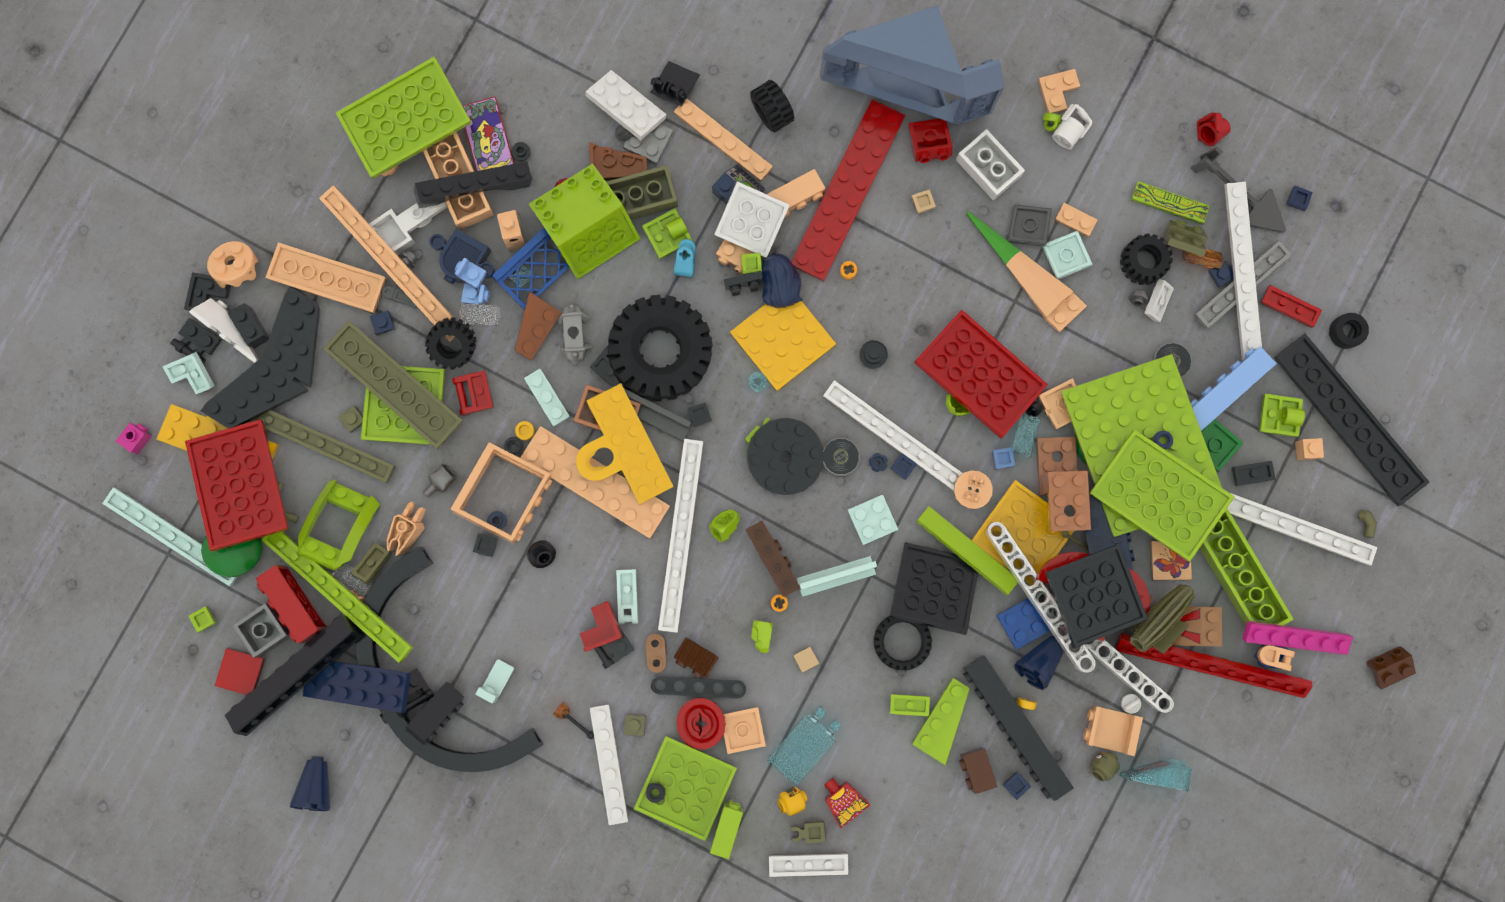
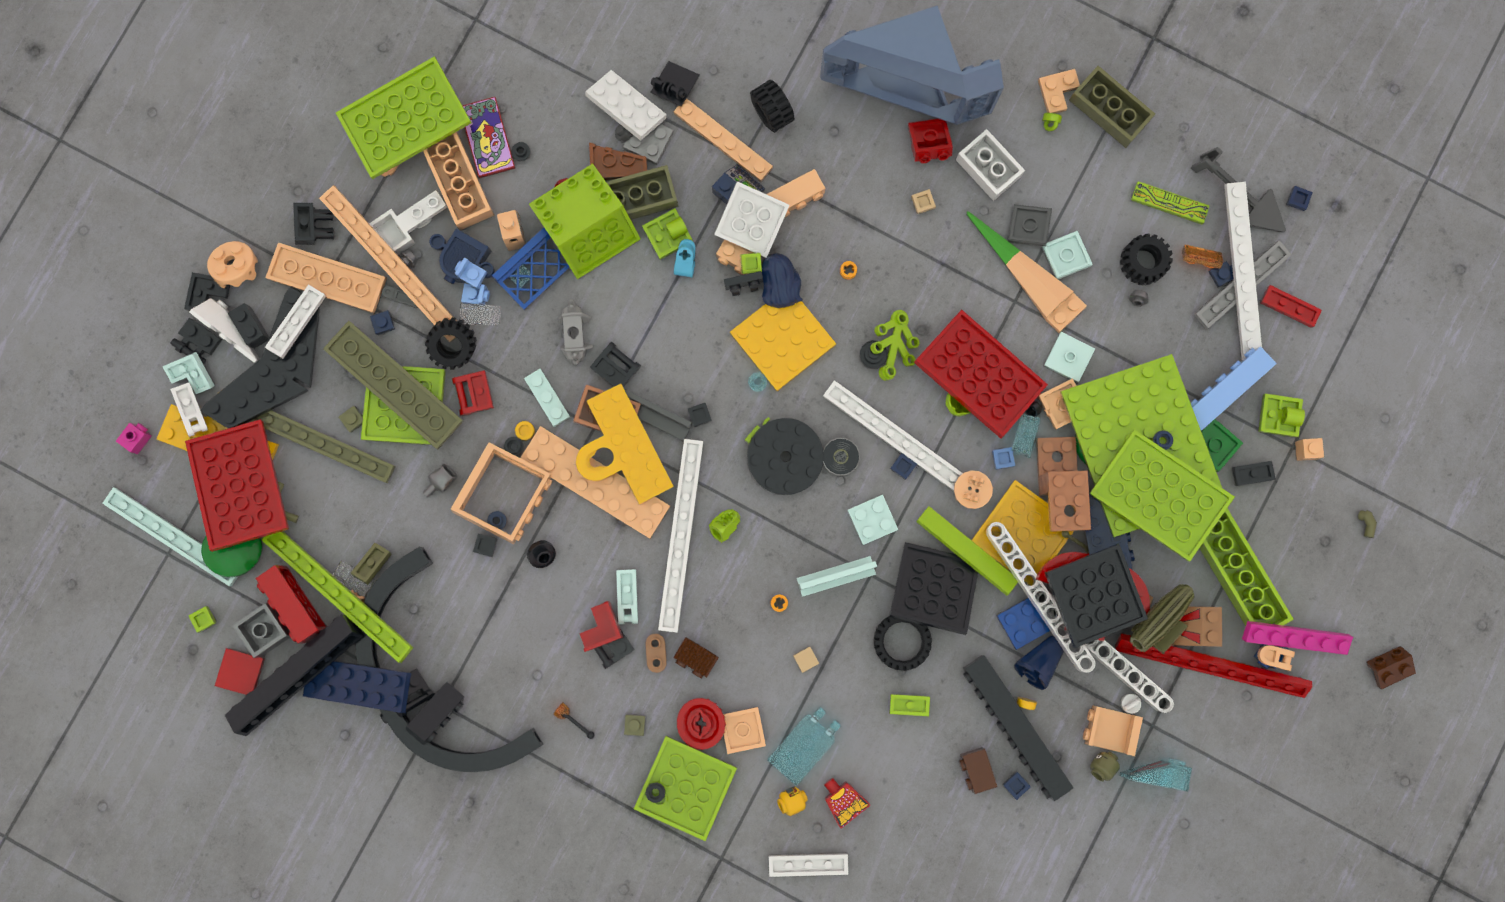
dark blue cone [290,756,331,811] -> none
lime wedge [298,479,380,570] -> none
light nougat hinge [387,501,426,556] -> none
black arch [414,161,532,209] -> none
light aqua bracket [475,659,514,704] -> none
dark orange wing [514,292,561,361] -> none
white plate [590,704,629,825] -> none
black tyre [608,295,713,401] -> none
black beam [651,676,746,698] -> none
lime brick [710,800,743,859] -> none
reddish brown bracket [746,521,800,597] -> none
lime rock [751,620,773,653] -> none
olive plate [790,821,825,844] -> none
red plate [791,99,906,282] -> none
dark blue plate [869,453,888,472] -> none
lime wing [912,677,970,765] -> none
white piece [1052,104,1092,150] -> none
light nougat plate [1054,203,1097,238] -> none
white plate [1144,279,1174,322] -> none
tile [1150,541,1192,580] -> none
black tile [1153,342,1192,378] -> none
olive plate [1163,220,1208,257] -> none
red piece [1197,112,1231,146] -> none
white plate [1228,493,1377,566] -> none
black plate [1273,333,1429,506] -> none
black tyre [1329,313,1369,349] -> none
none -> white plate [170,383,208,437]
none -> white plate [265,284,326,359]
none -> black brick [293,203,334,245]
none -> lime plant [870,310,920,381]
none -> light aqua plate [1044,332,1095,383]
none -> olive brick [1069,66,1155,148]

